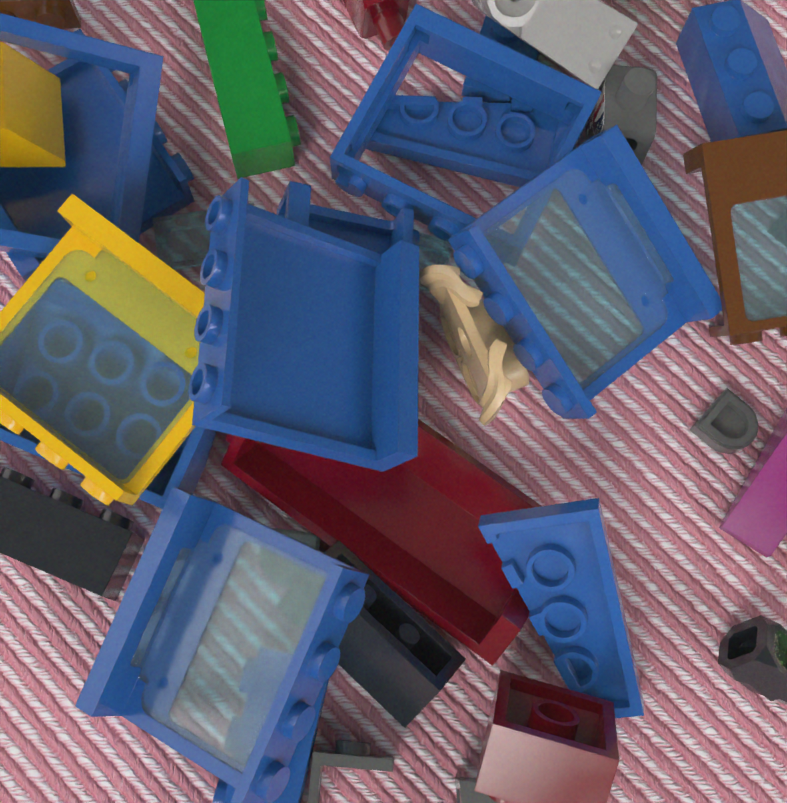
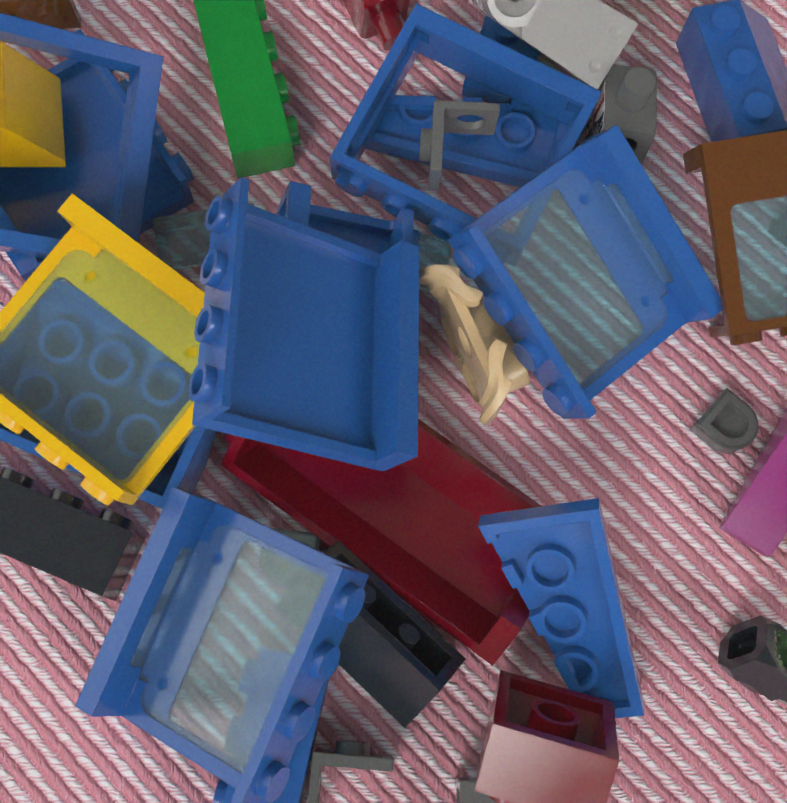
none -> dark grey bracket [419,100,500,191]

